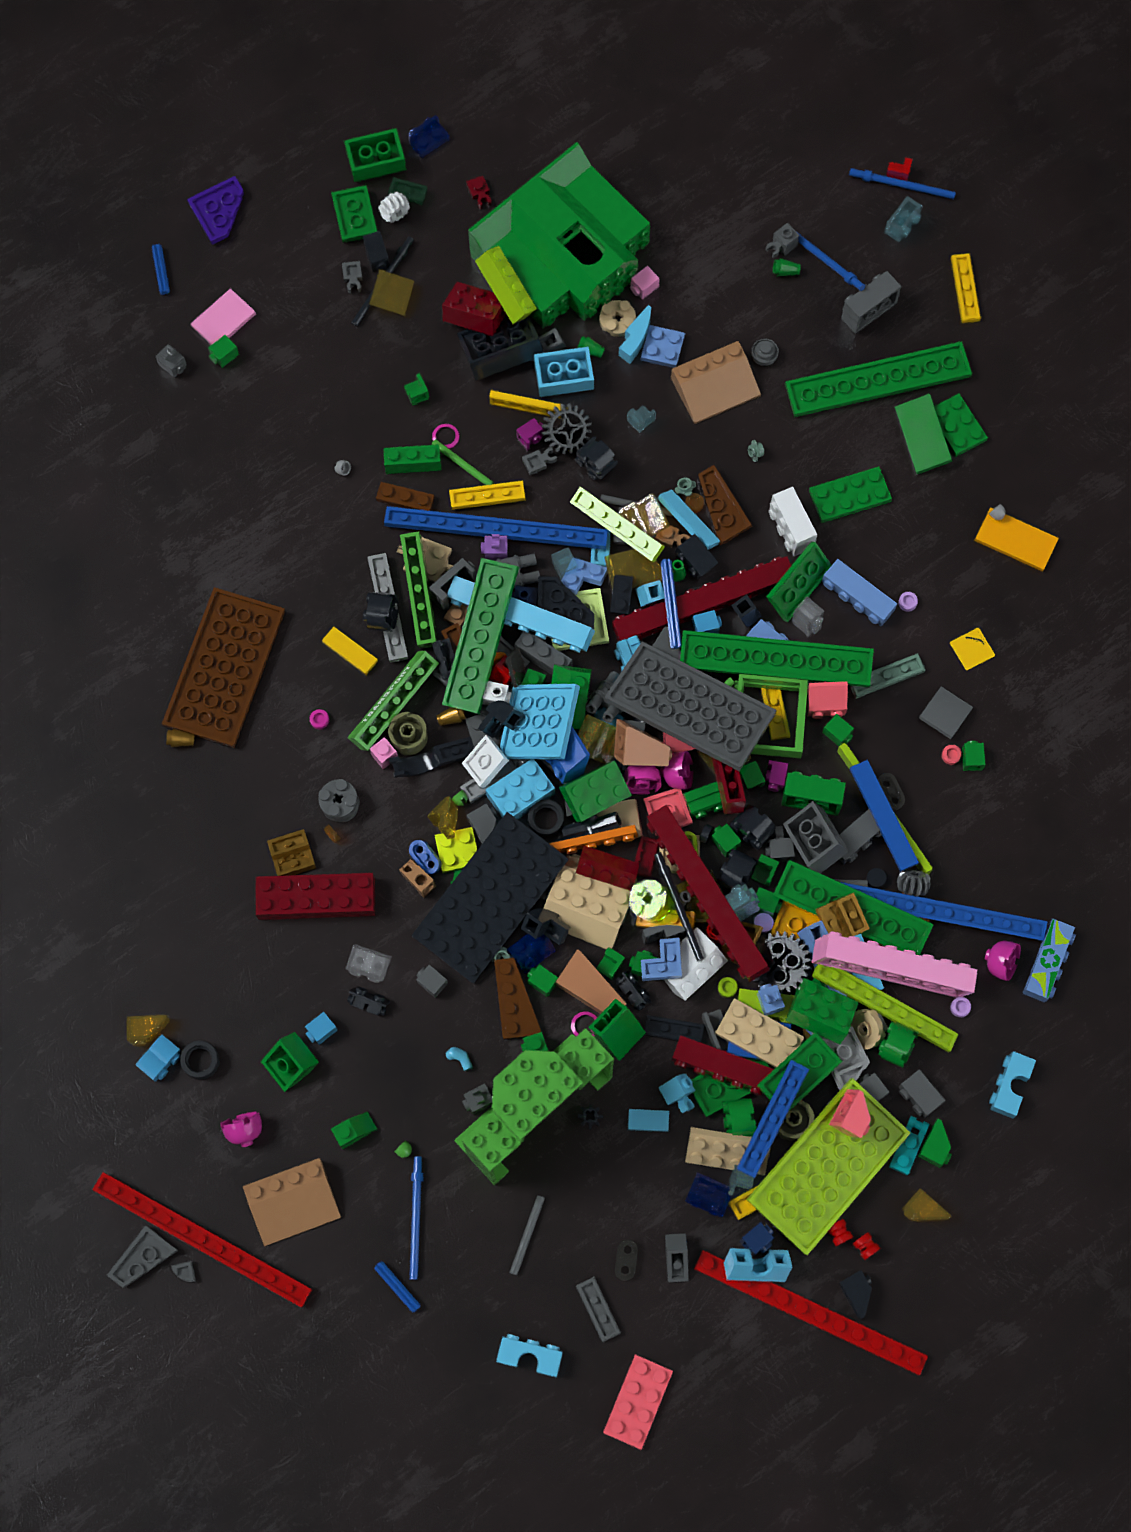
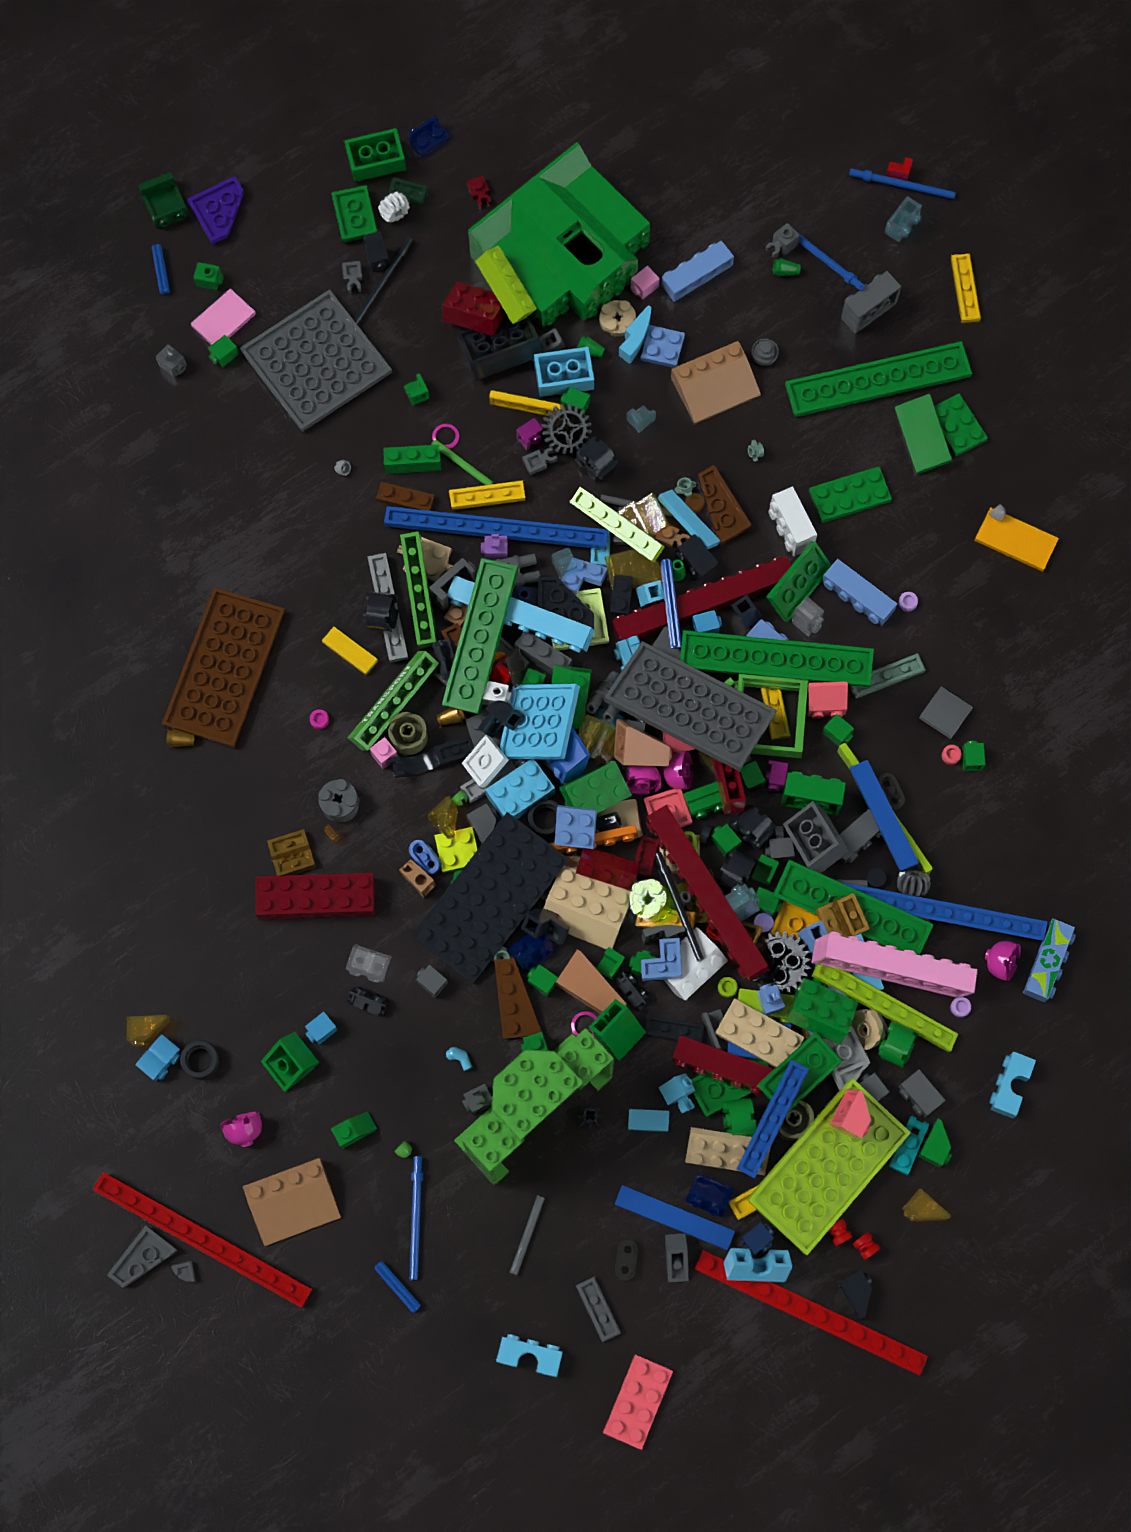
clear yellow slope [369,270,414,316] -> none
clear light blue panel [728,1165,754,1195] -> none
yellow sticker [950,628,995,670] -> none
none -> dark green panel [138,172,190,229]
none -> green brick [194,262,223,291]
none -> dark grey plate [240,289,392,432]
none -> medium blue plate [555,805,597,849]
none -> green brick [561,387,590,417]
none -> blue tile [614,1185,735,1251]
none -> medium blue brick [662,241,734,302]

